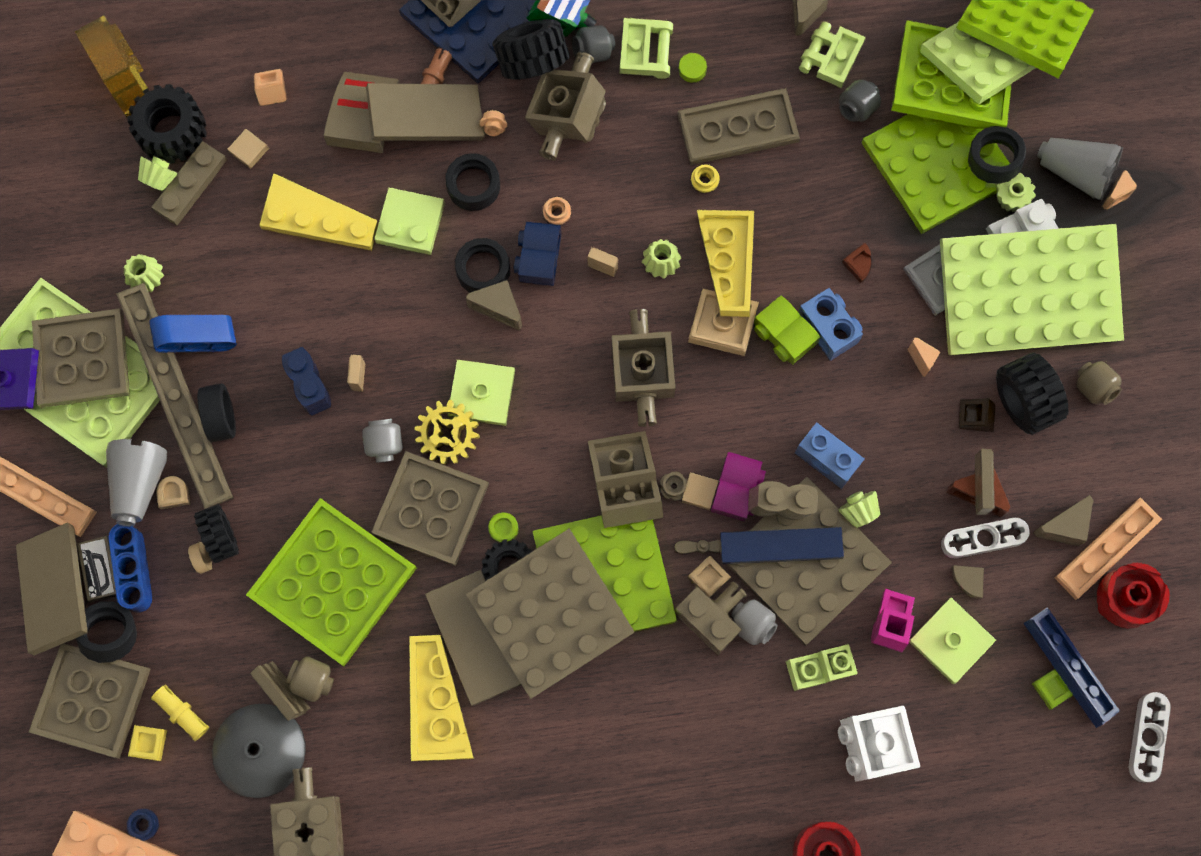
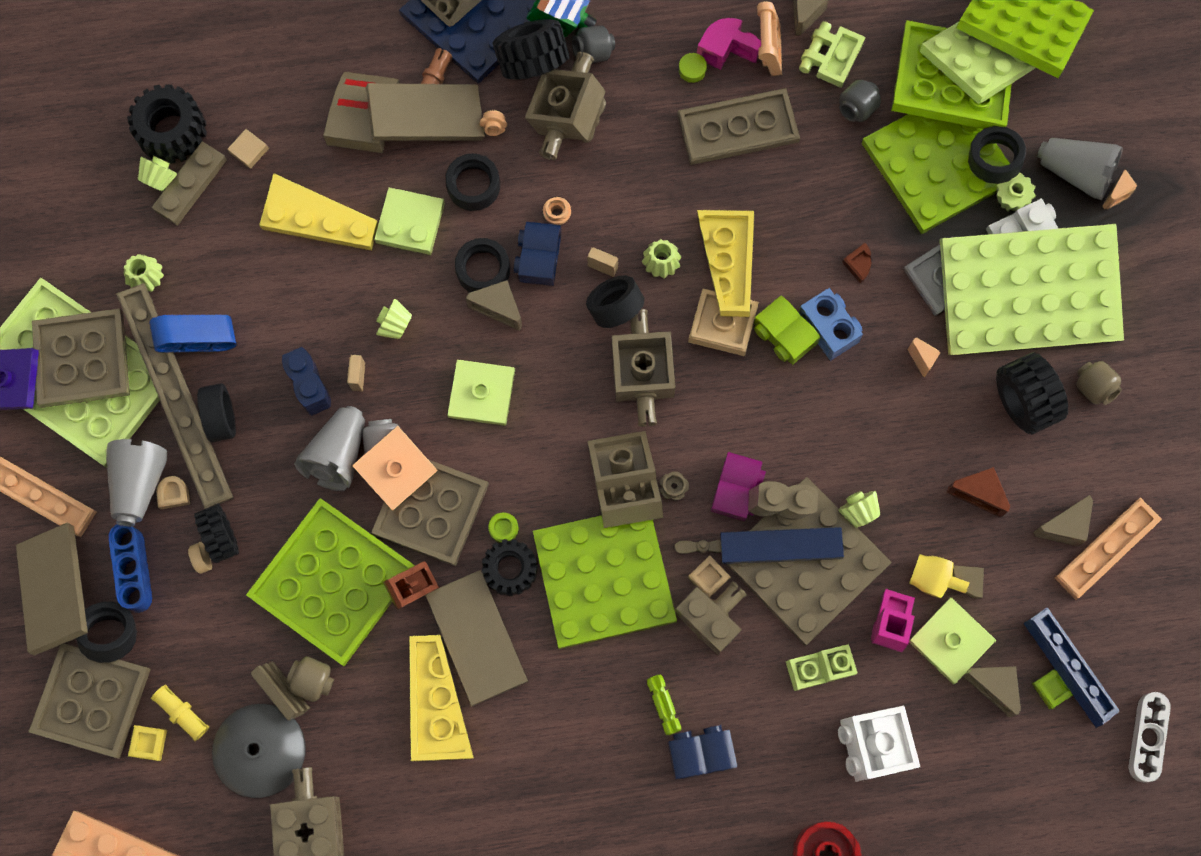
clear yellow wedge [75,15,150,118] -> none
tile [77,536,116,602] -> none
dark blue plate [126,809,159,841] -> none
light nougat slope [254,69,287,106] -> none
light yellow gear [414,400,480,465] -> none
dark tan plate [466,529,635,699] -> none
yellowish green plate [620,18,673,79] -> none
tan tile [682,472,719,510] -> none
light yellow plate [691,165,719,193] -> none
light grey head [731,599,777,645] -> none
medium blue brick [795,422,865,489] -> none
white beam [941,518,1030,559] -> none
dark brown slope [959,398,995,432] -> none
dark tan tile [975,449,995,515] -> none
red brick [1097,563,1170,628] -> none
none -> light grey cone [294,406,365,491]
none -> light nougat plate [352,426,438,511]
none -> yellowish green piece [376,299,412,339]
none -> copper slope [383,561,439,609]
none -> black tyre [586,275,645,328]
none -> lime axle [647,675,681,735]
none -> dark blue brick [667,725,737,780]
none -> dark pink brick [697,18,761,70]
none -> light nougat plate [757,2,782,76]
none -> light yellow piece [909,554,970,599]
none -> dark tan slope [963,666,1021,717]

